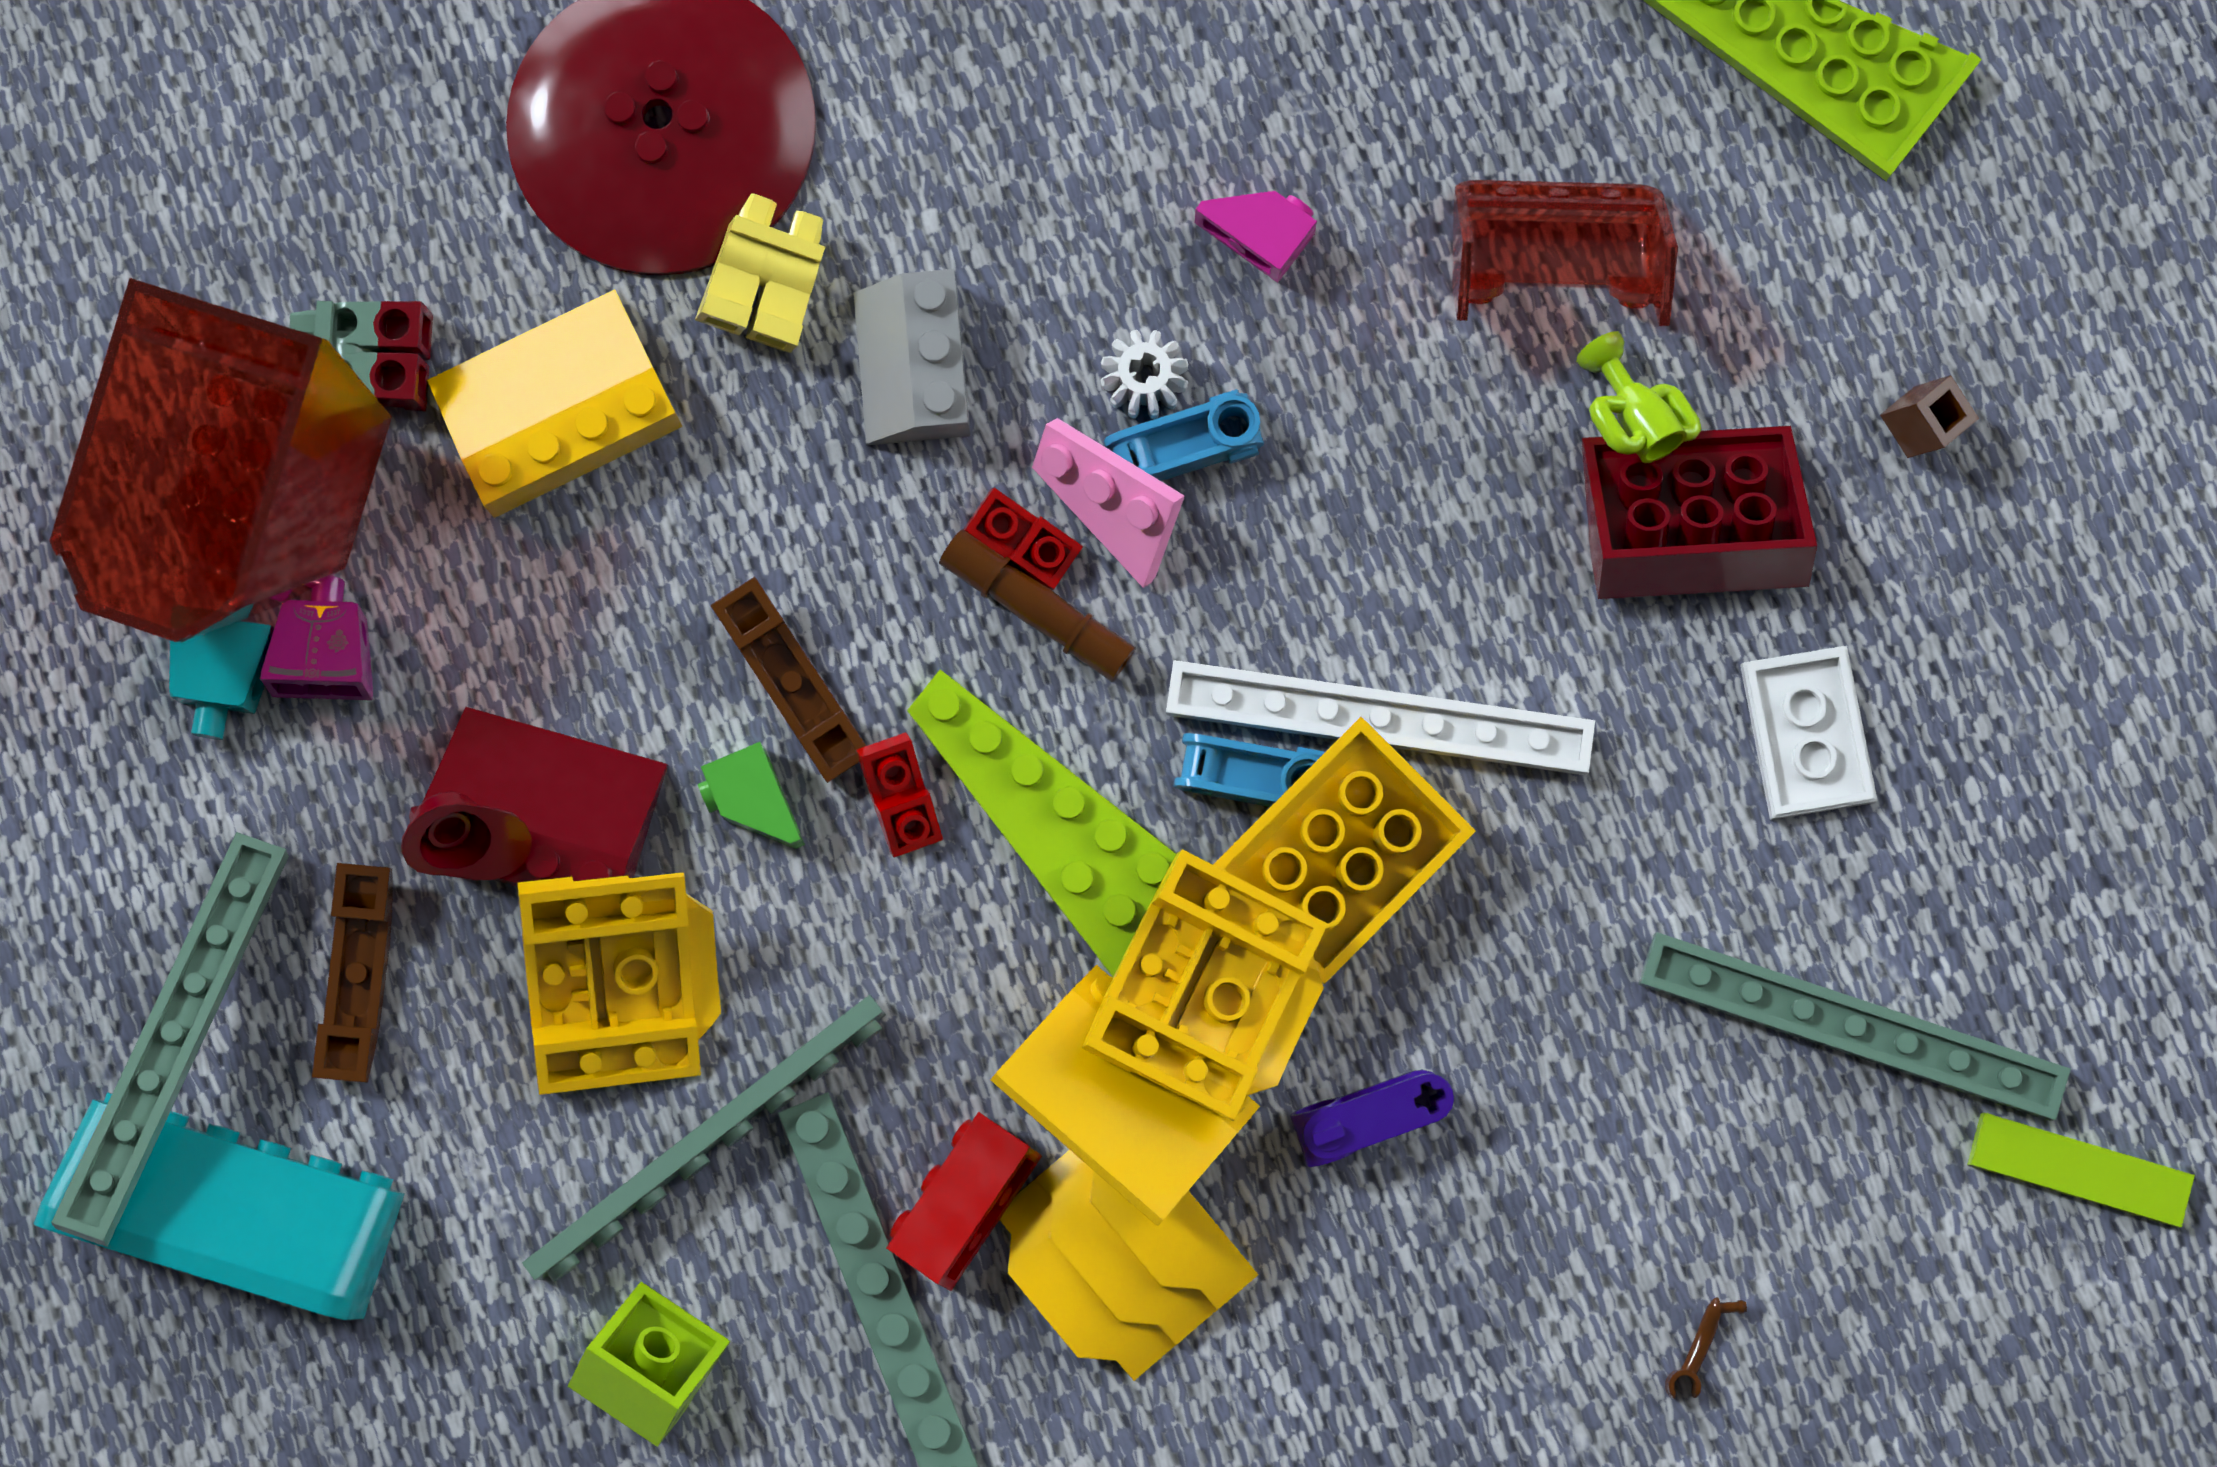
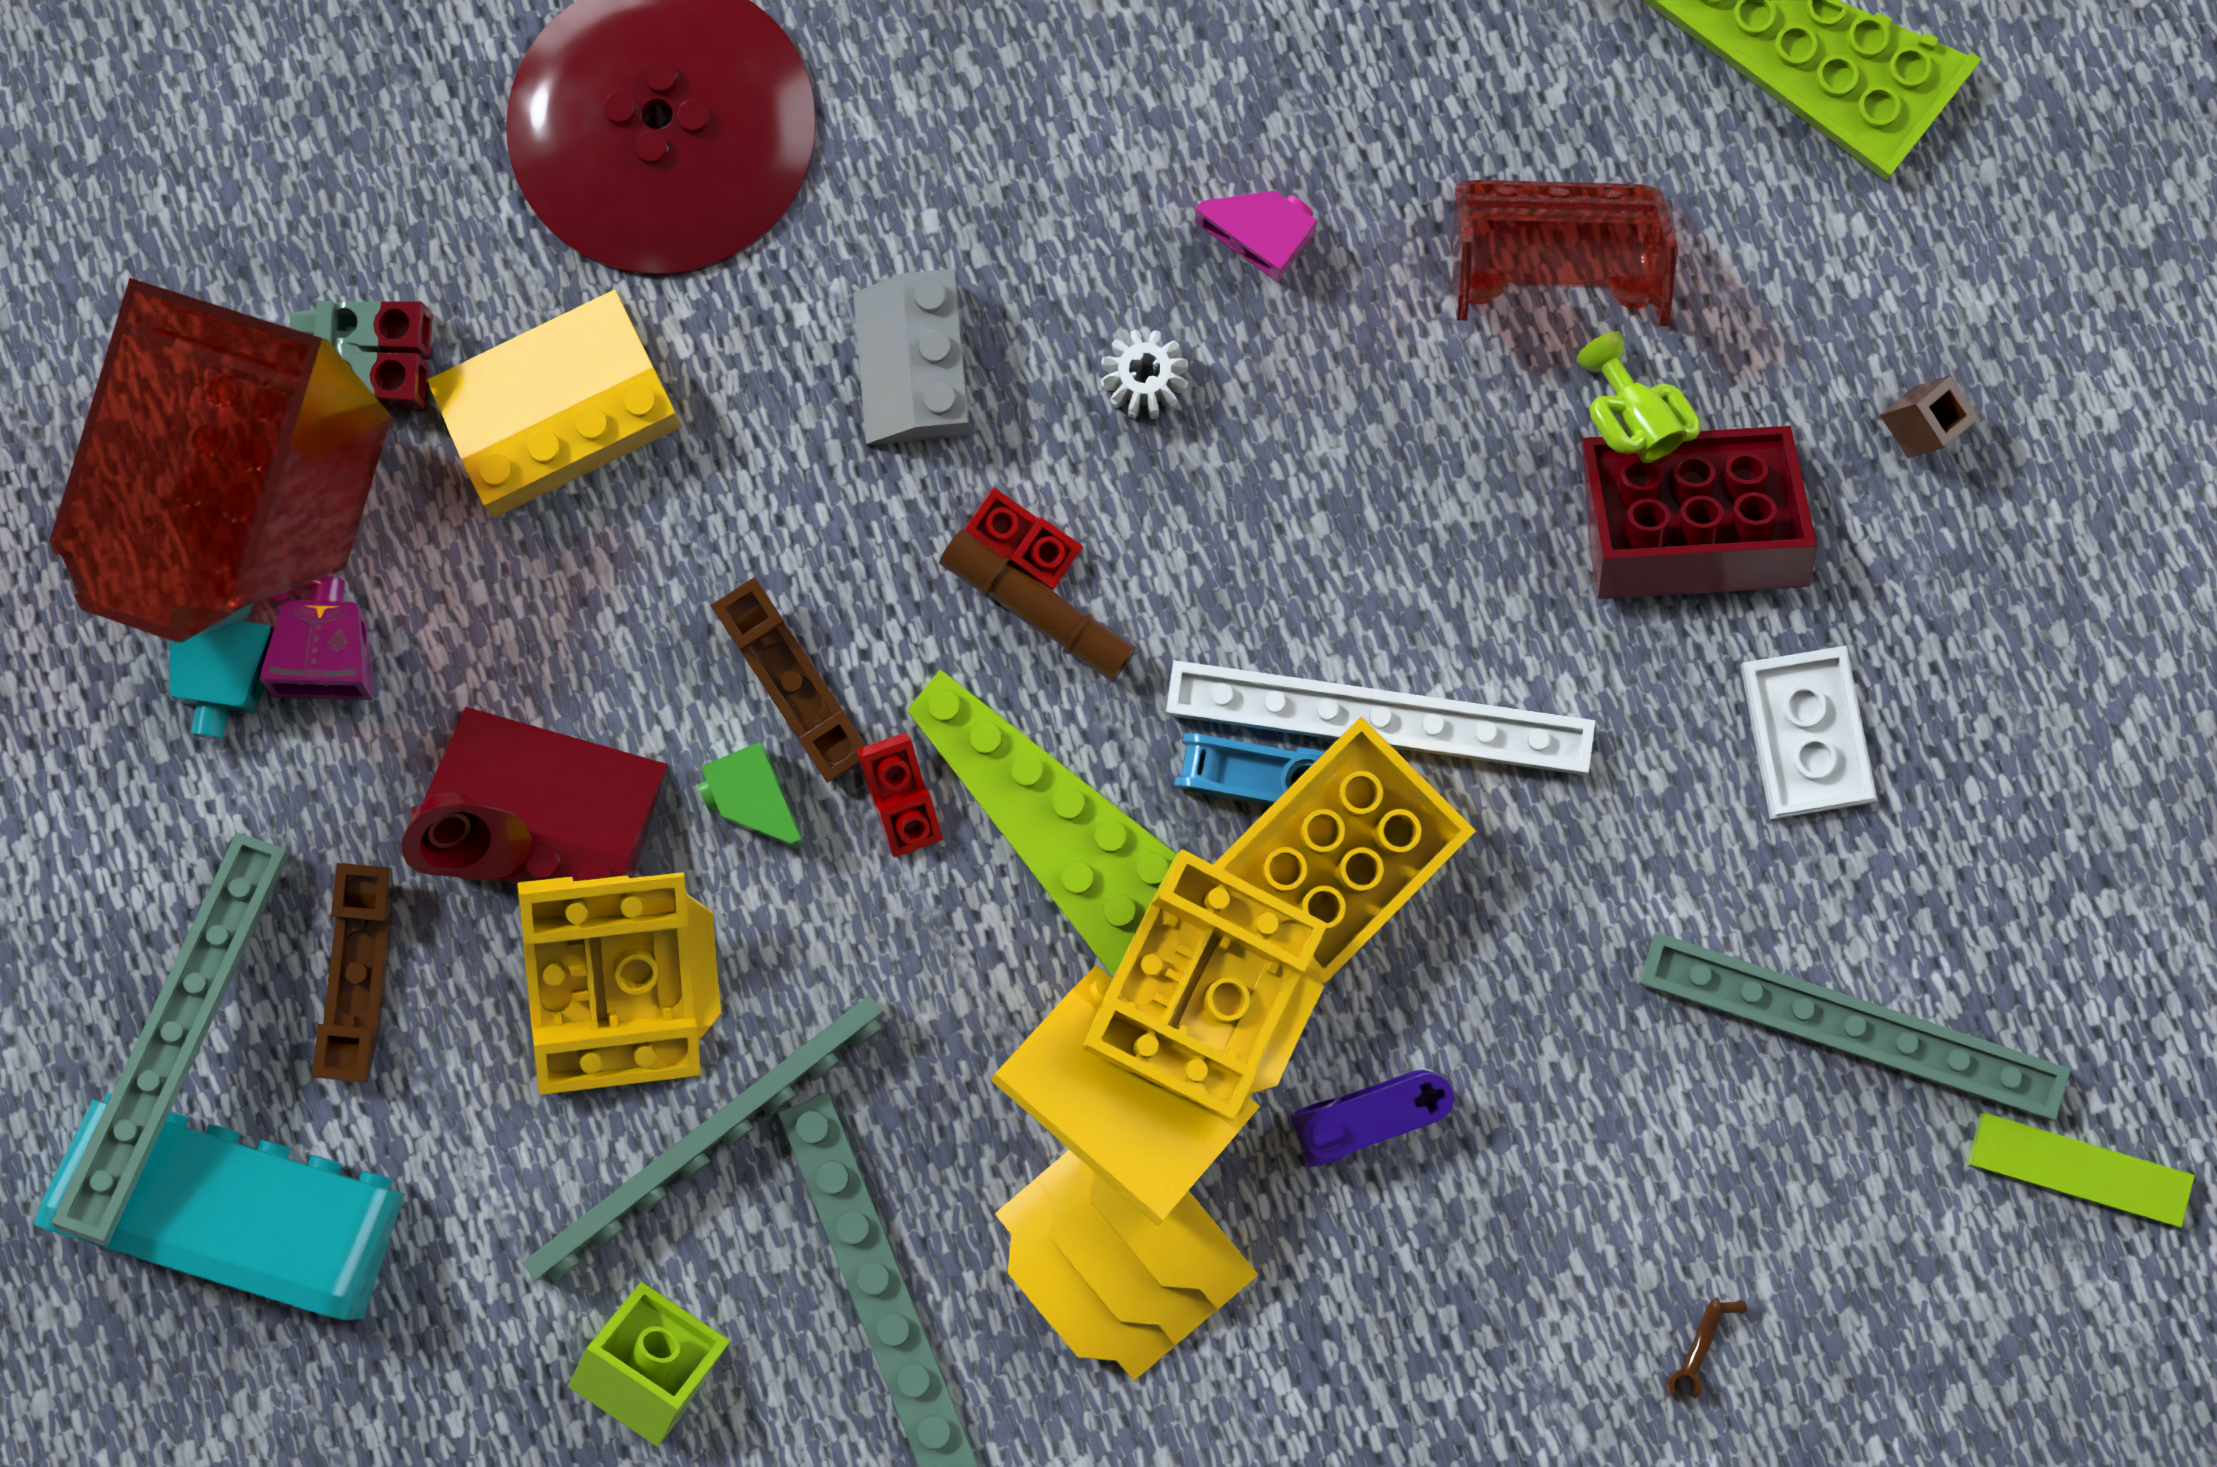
light yellow hips [695,194,825,353] -> none
red brick [886,1112,1042,1291] -> none
bright pink wing [1032,418,1185,588] -> none
dark azure piece [1104,389,1264,481] -> none

